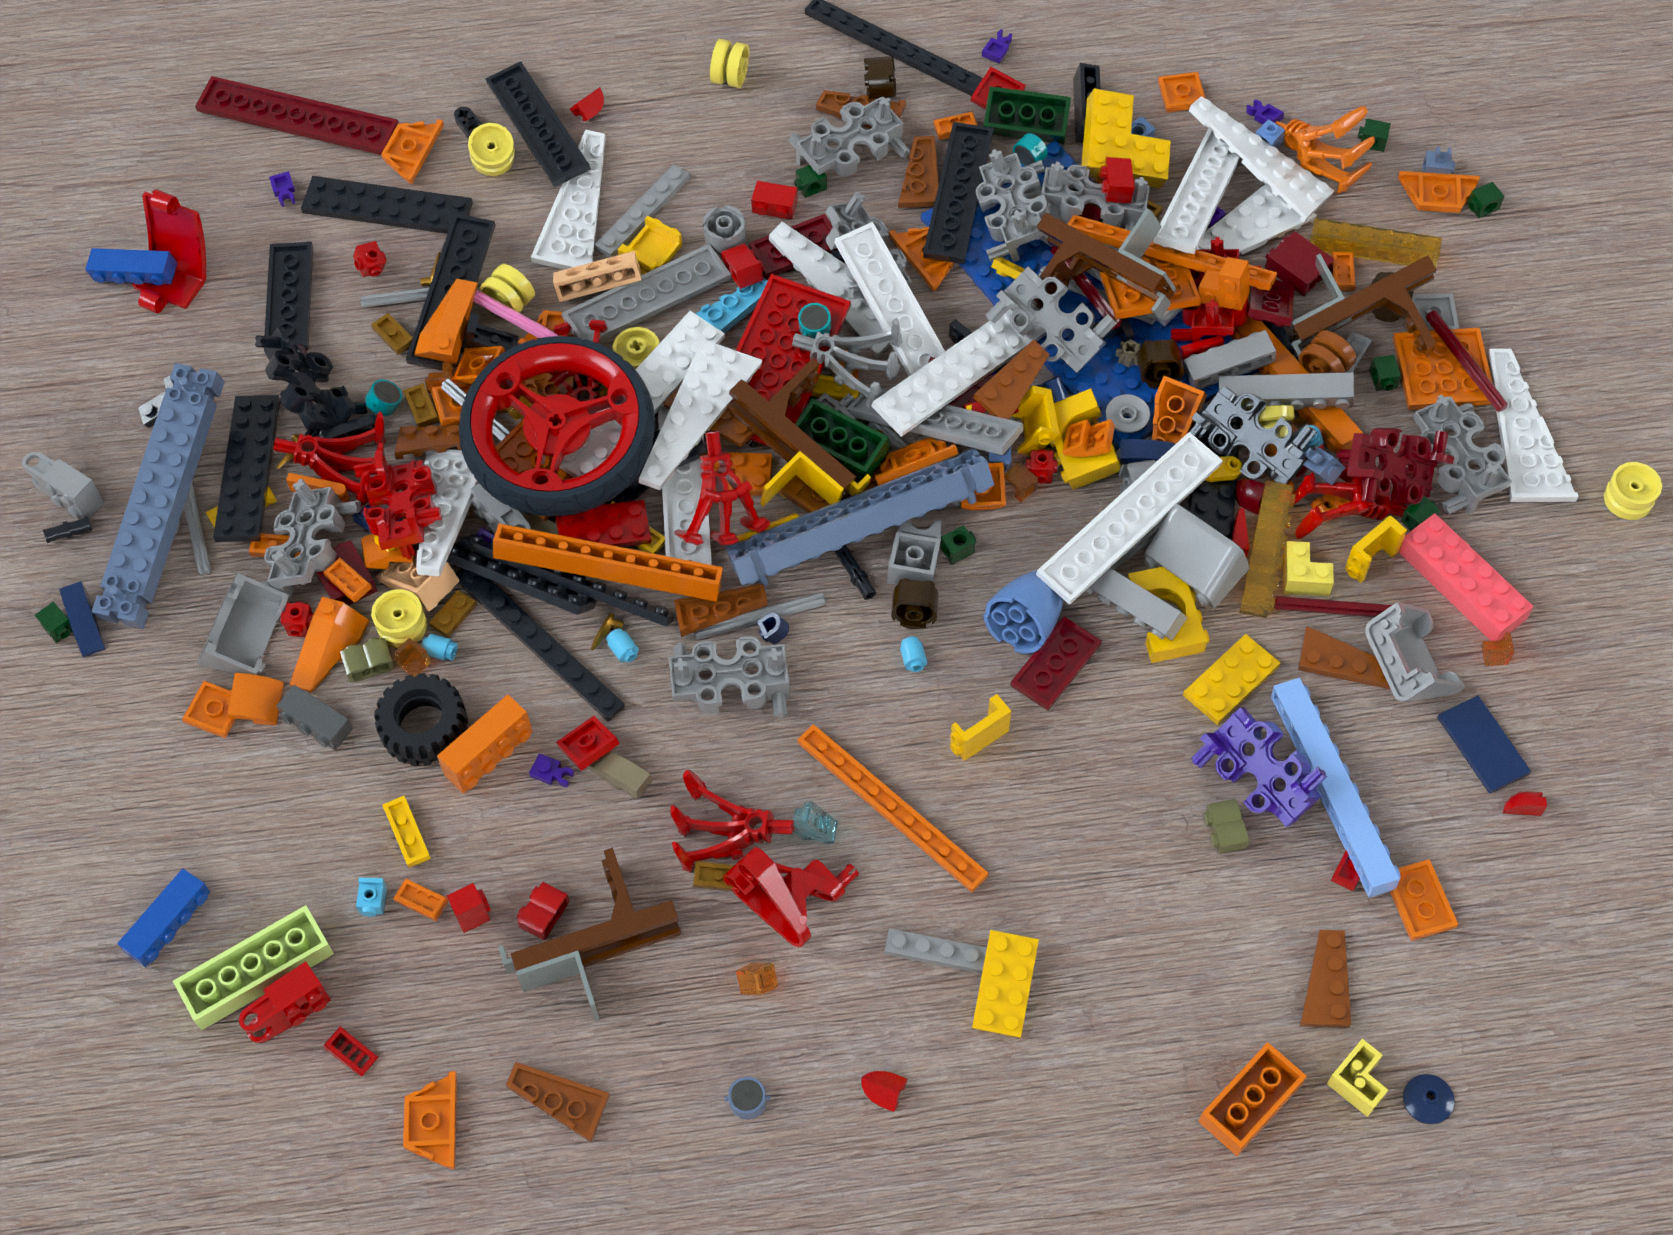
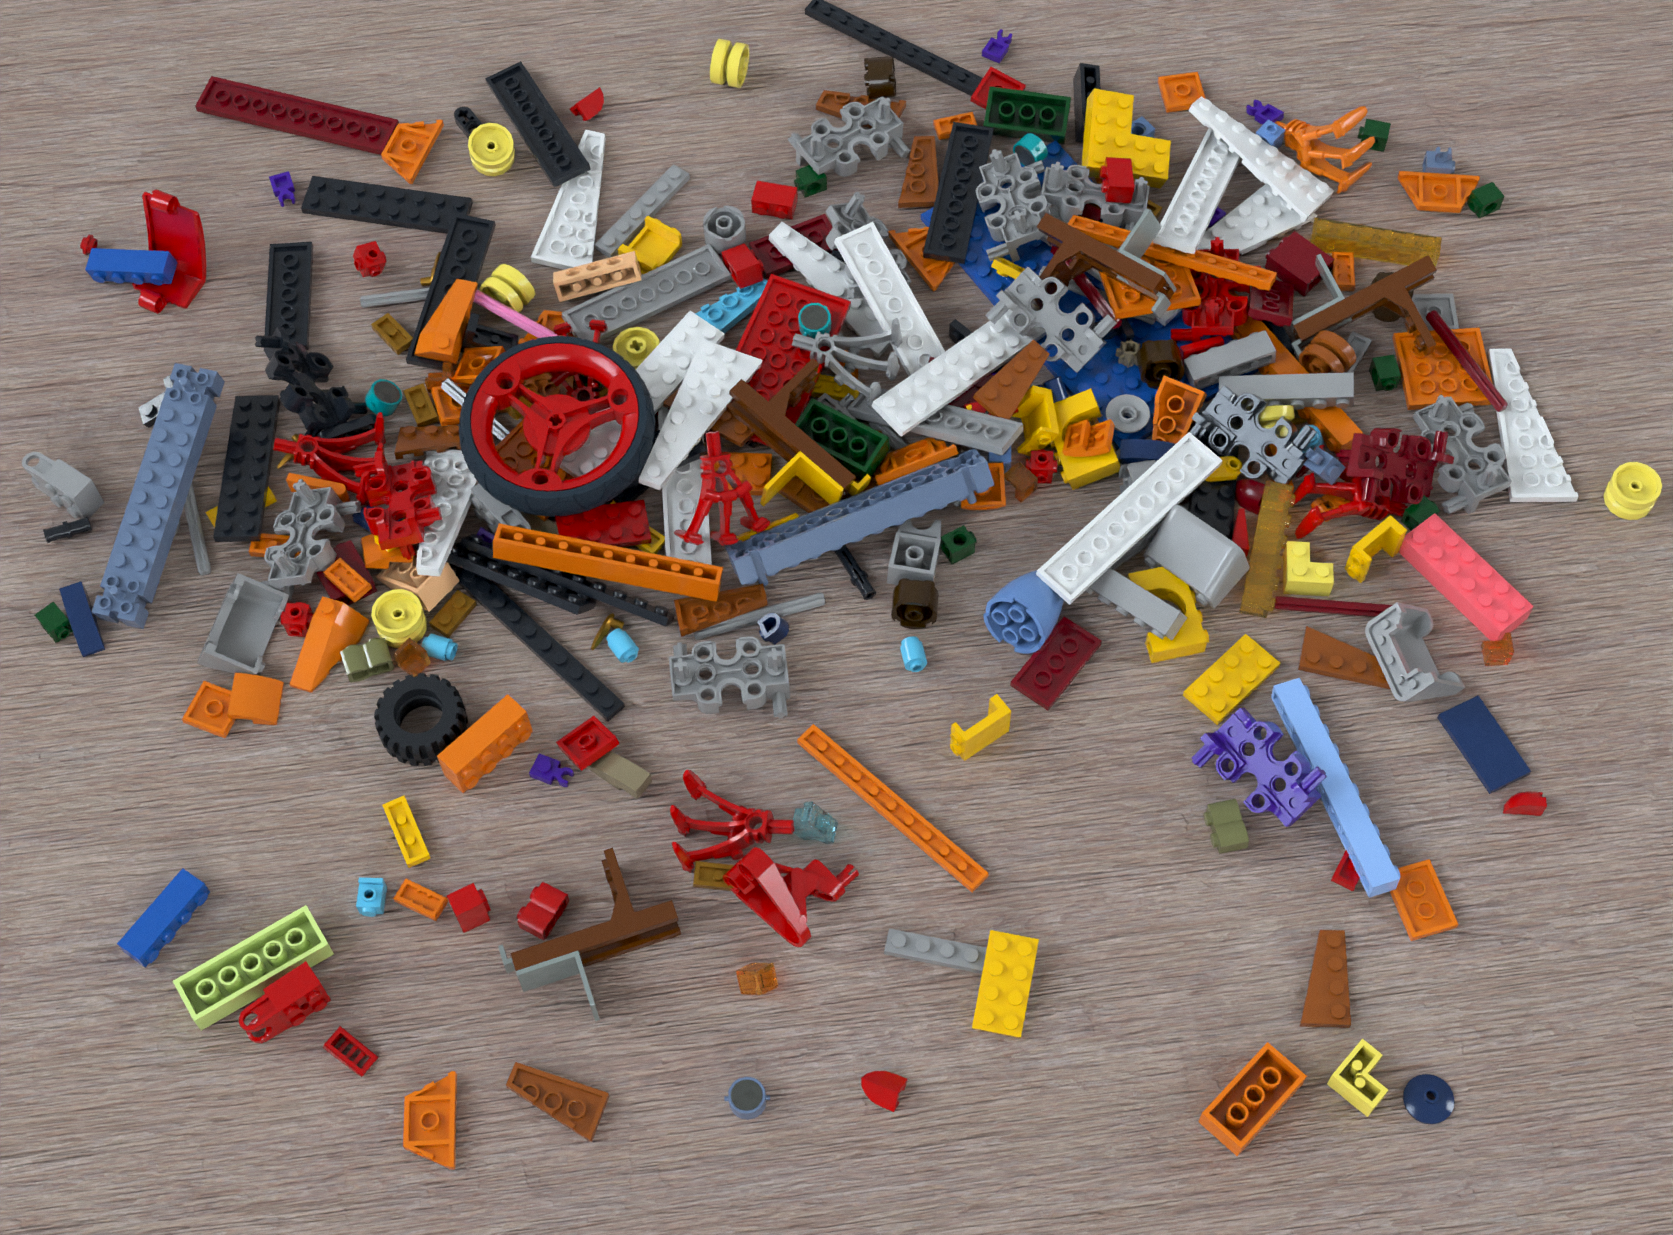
dark grey brick [276,685,353,750] -> none
orange brick [1199,257,1250,311] -> none
none -> red plate [80,234,98,255]

